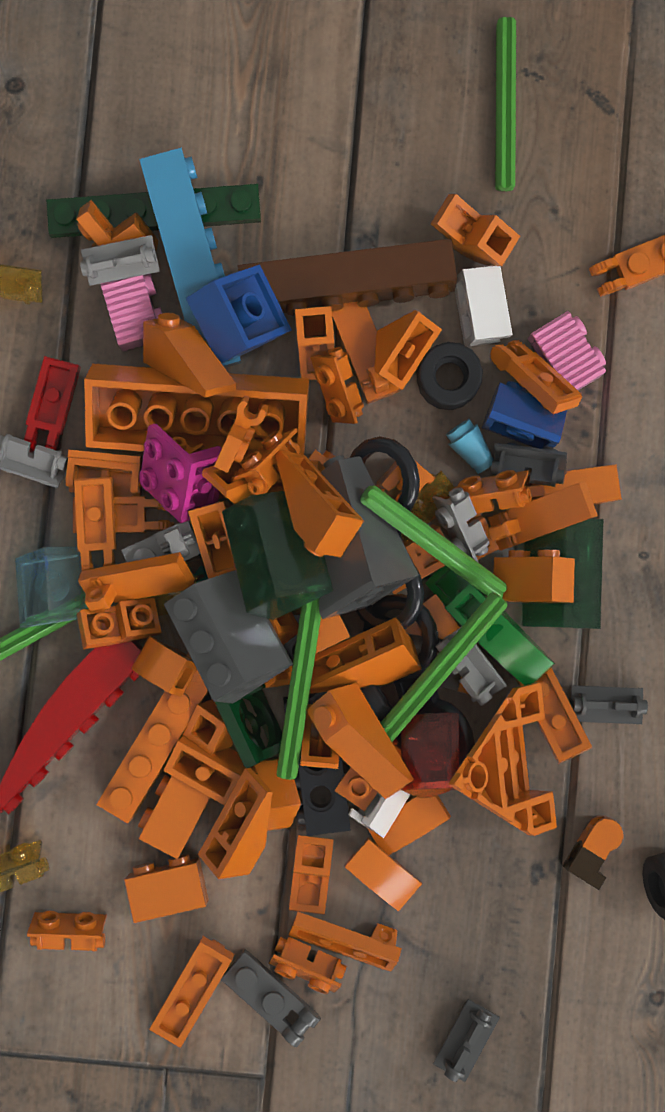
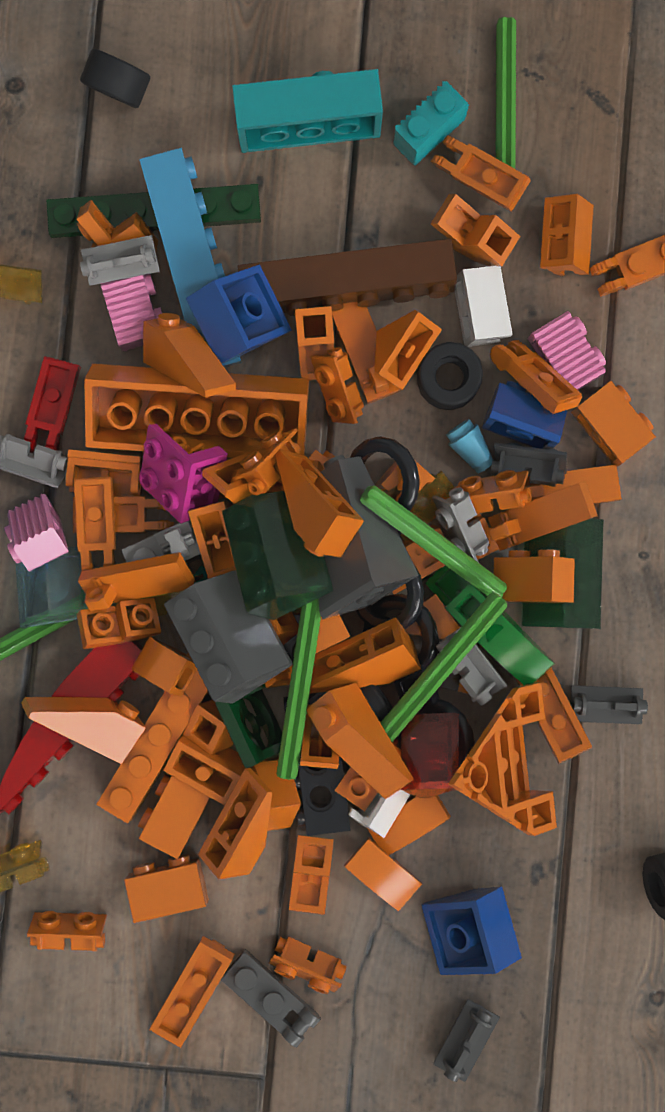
orange plate [214,396,268,473] -> none
orange hinge [288,912,402,972] -> none
leg [562,815,623,890] -> none
none -> bright pink brick [4,494,69,572]
none -> slope [21,697,146,764]
none -> black tyre [80,49,150,108]
none -> teal brick [232,69,383,153]
none -> teal brick [393,81,469,166]
none -> blue slope [421,887,522,975]
none -> orange hinge [431,135,531,212]
none -> orange hinge [540,194,594,276]
none -> orange brick [571,381,656,466]

